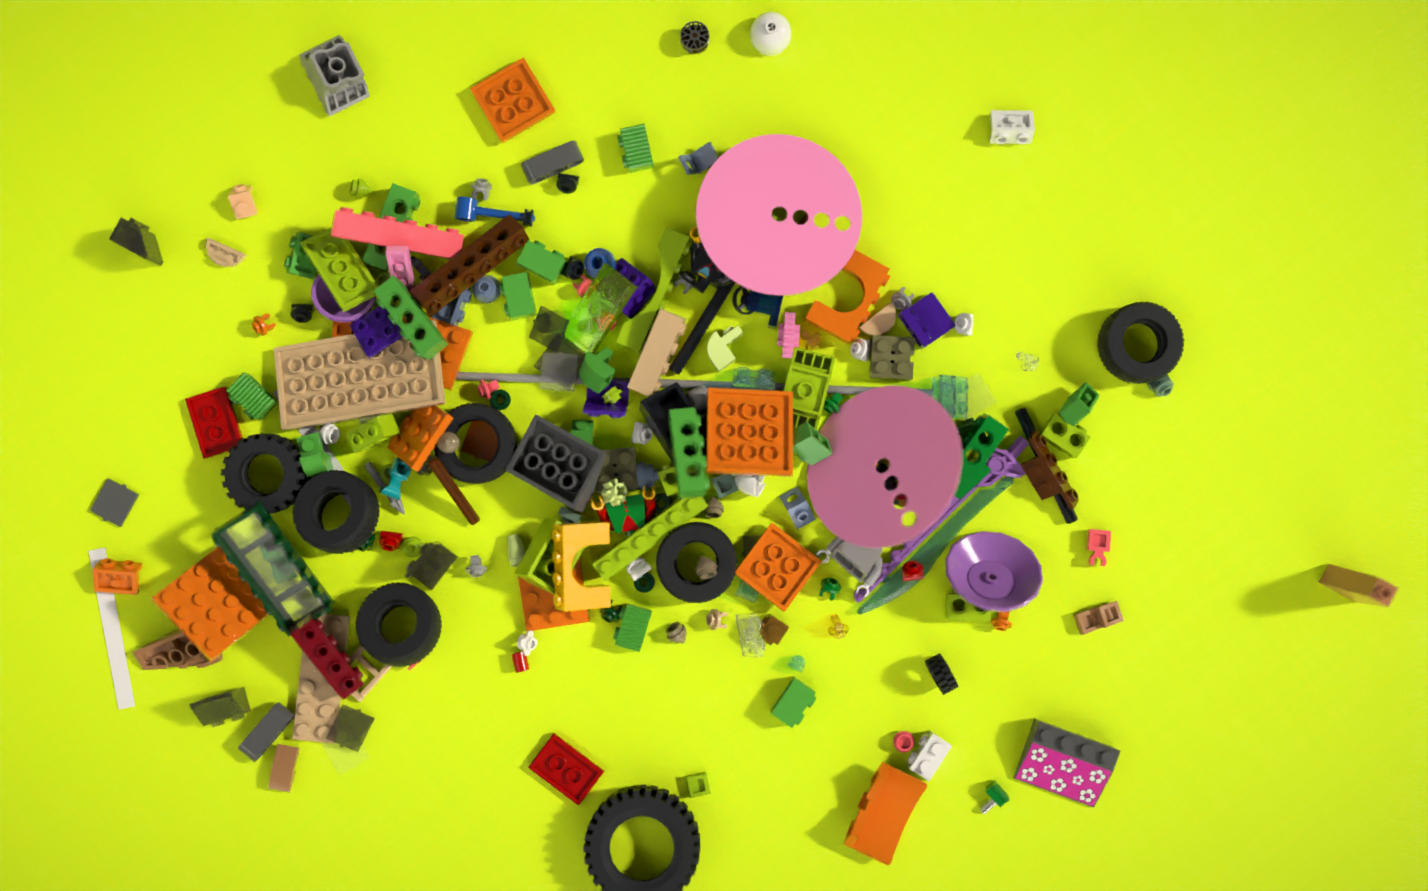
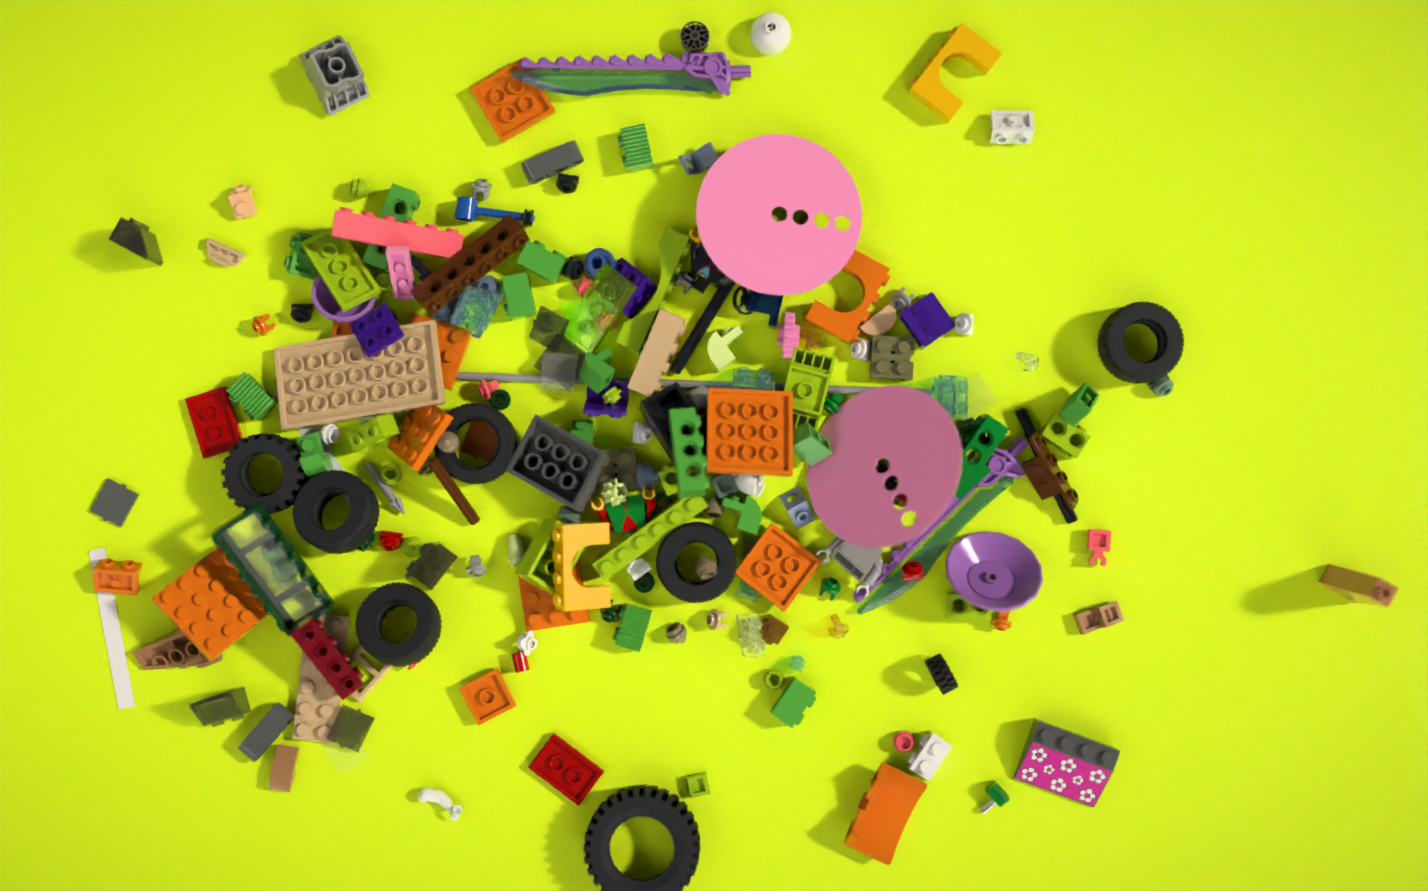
bright green brick [373,275,449,360] -> none
teal leg [379,457,412,500] -> none
none -> white arm [417,788,463,821]
none -> clear light blue bracket [450,285,503,339]
none -> orange plate [459,668,517,726]
none -> piece [512,52,751,96]
none -> bright green brick [722,495,762,535]
none -> lime plate [763,668,784,690]
none -> yellow arch [909,23,1002,123]

